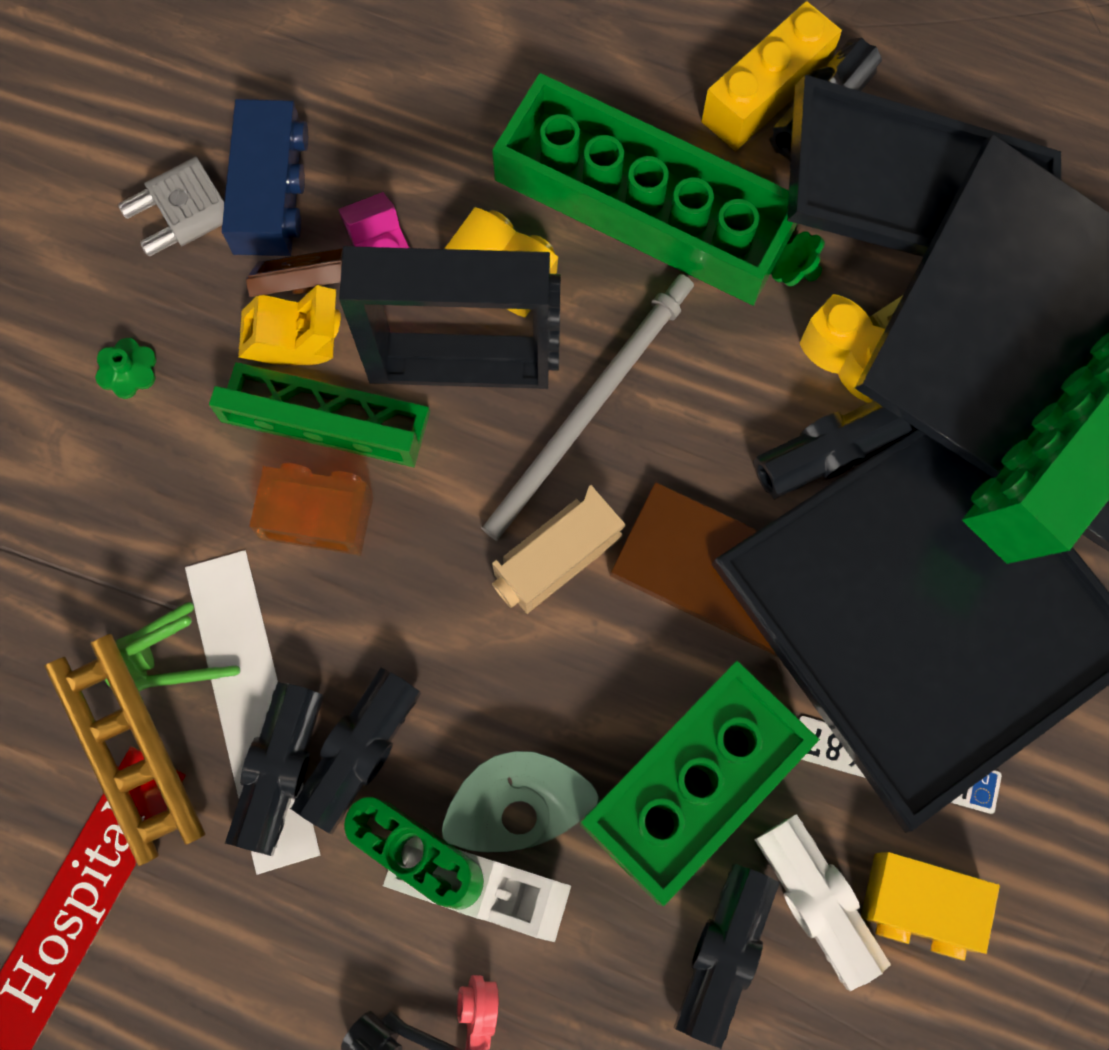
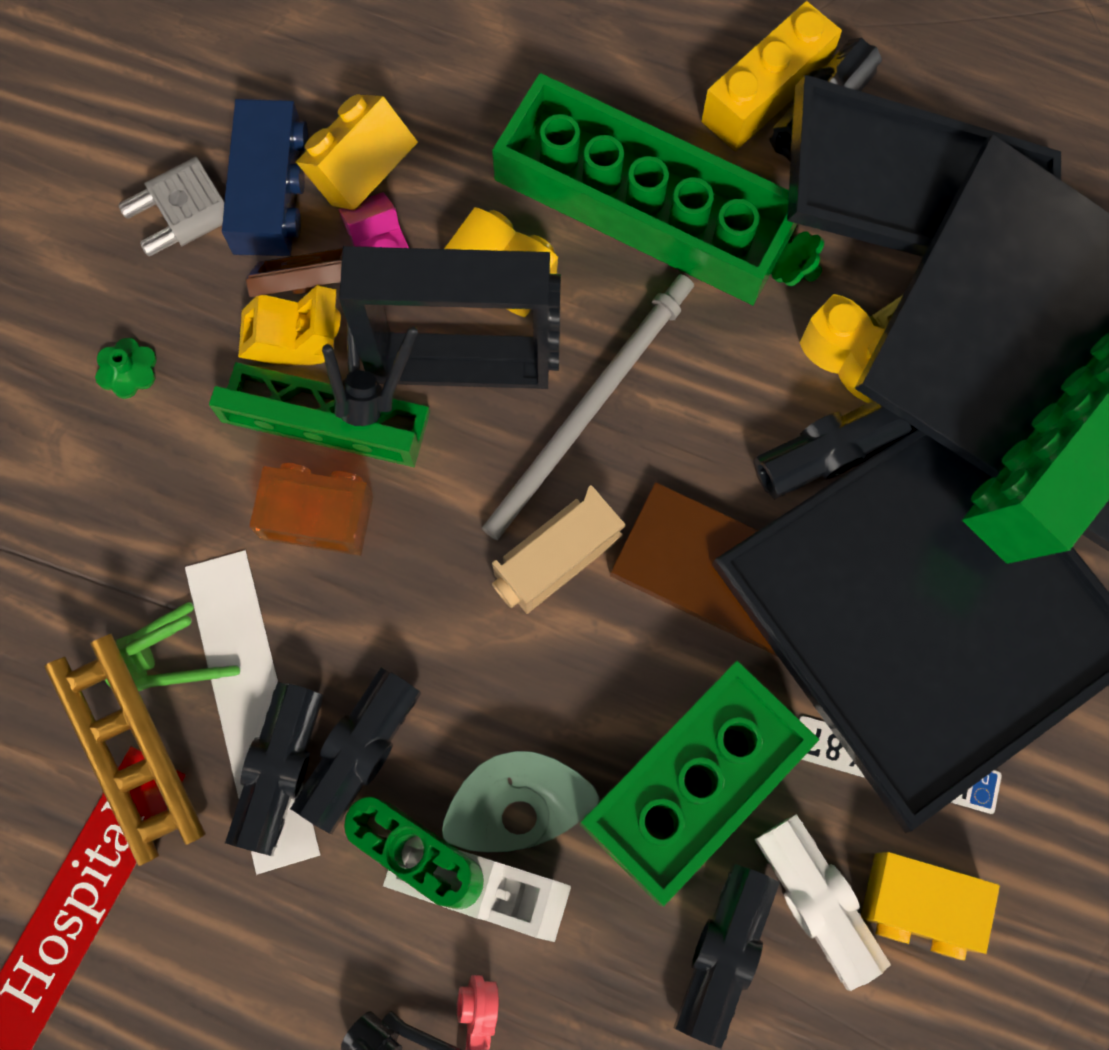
none -> yellow brick [296,94,418,211]
none -> black plant [322,323,418,426]

